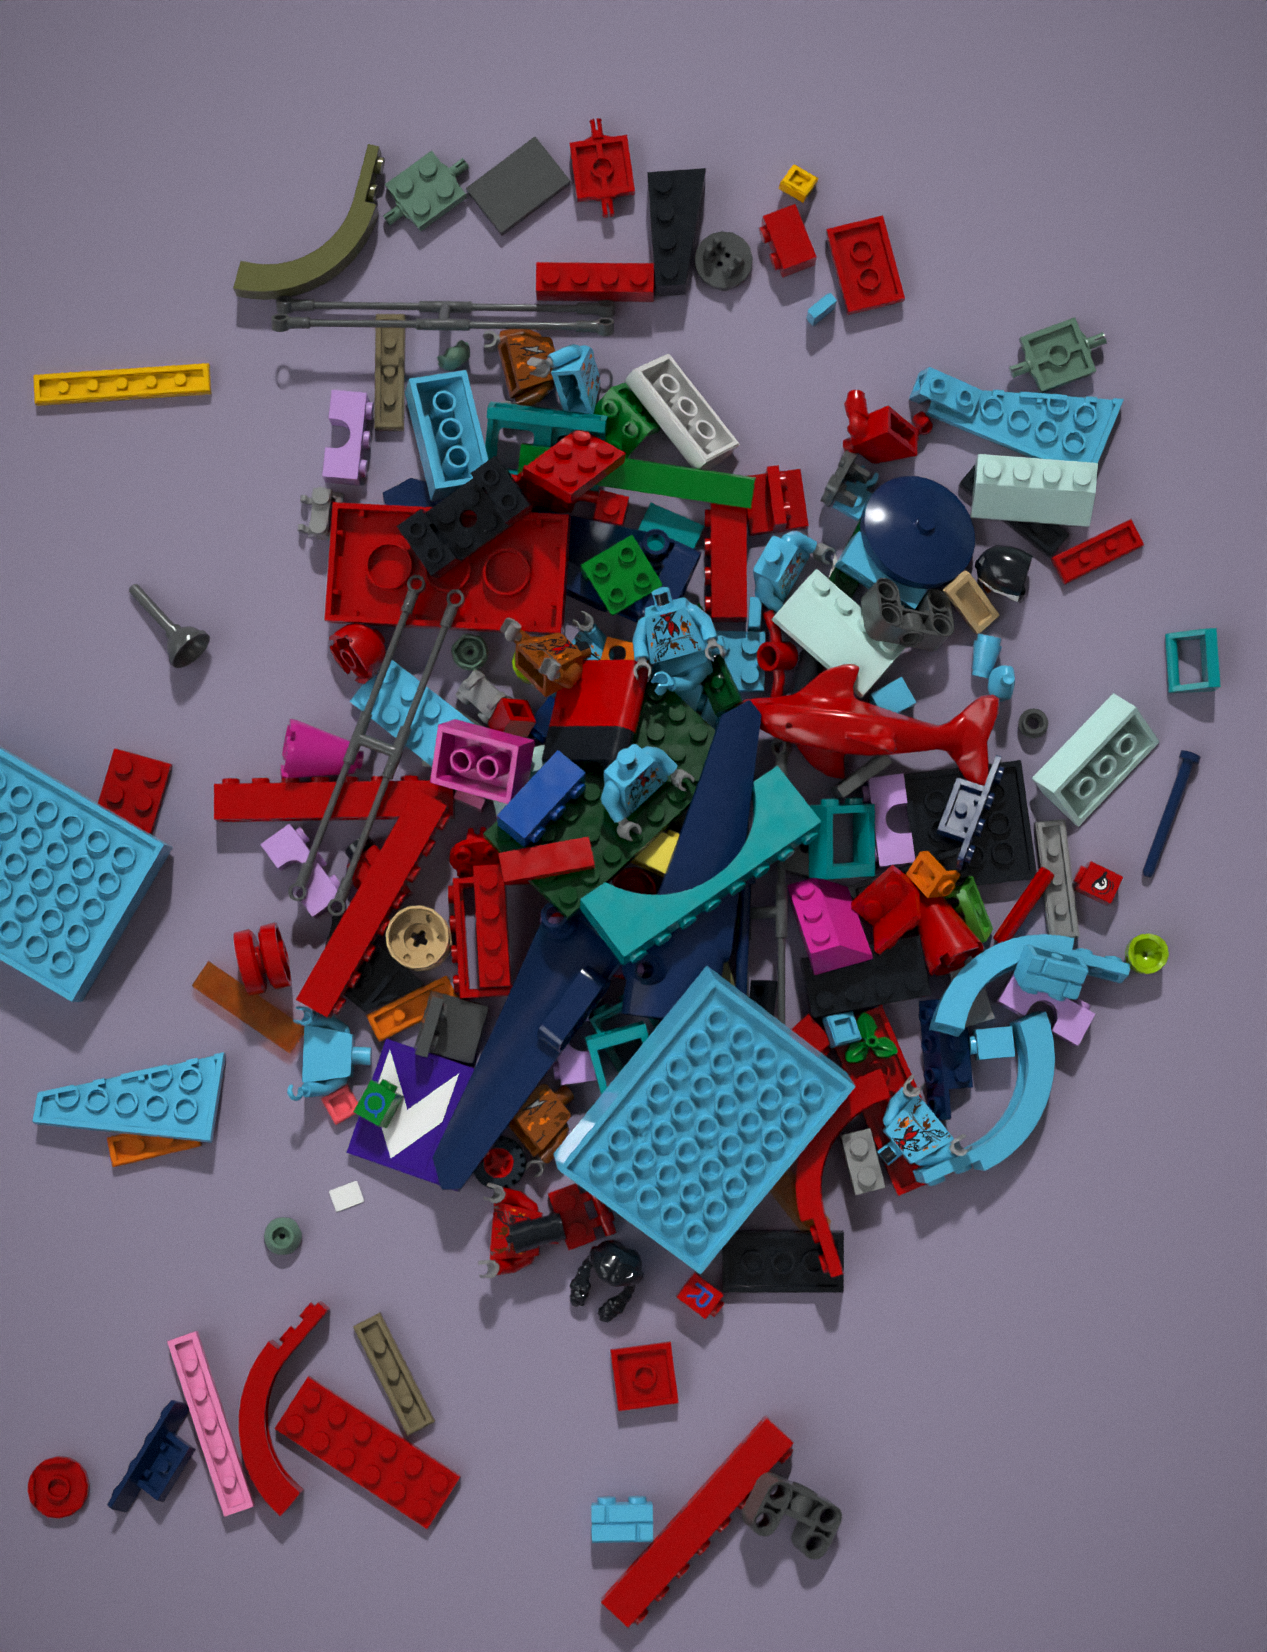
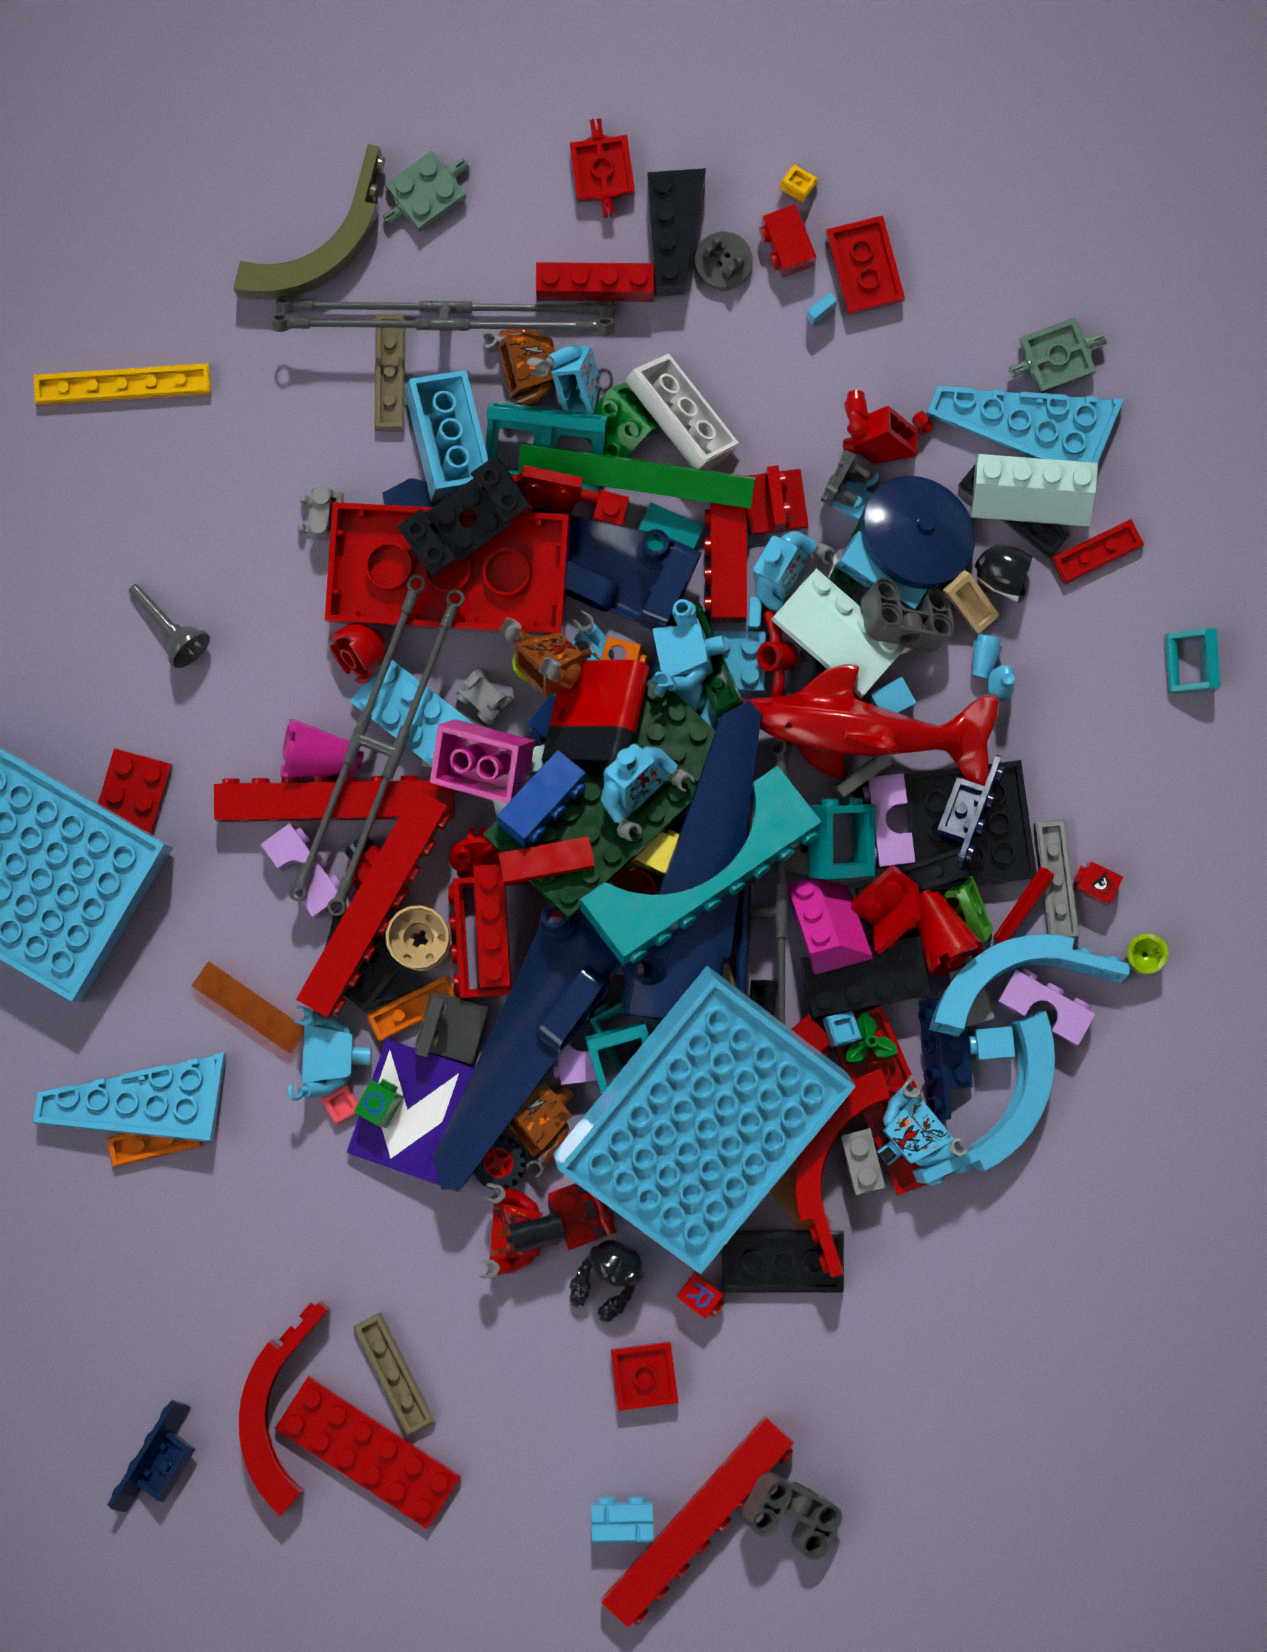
red tile [27,1456,90,1519] -> none
bright pink plate [167,1330,255,1517] -> none
red wheel [233,922,292,996] -> none
sand green plate [264,1217,302,1255] -> none
lavender arch [322,390,374,486] -> none
white sticker [329,1181,364,1212] -> none
sand green plate [437,340,470,371] -> none
sand green plate [451,634,489,671] -> none
bright pink tile [454,790,487,813] -> none
dark grey tile [466,137,571,236] -> none
red brick [488,698,536,738] -> none
red plate [523,430,626,504] -> none
green bracket [581,535,662,616] -> none
medium azure torso [633,587,726,680] -> none
orange bracket [906,851,961,898] -> none
medium azure bracket [909,367,981,417] -> none
medium azure brick [1014,944,1088,1001] -> none
dark grey plate [1018,708,1048,738] -> none
light aqua slope [1032,693,1160,827] -> none
dark blue bar [1142,750,1201,878] -> none

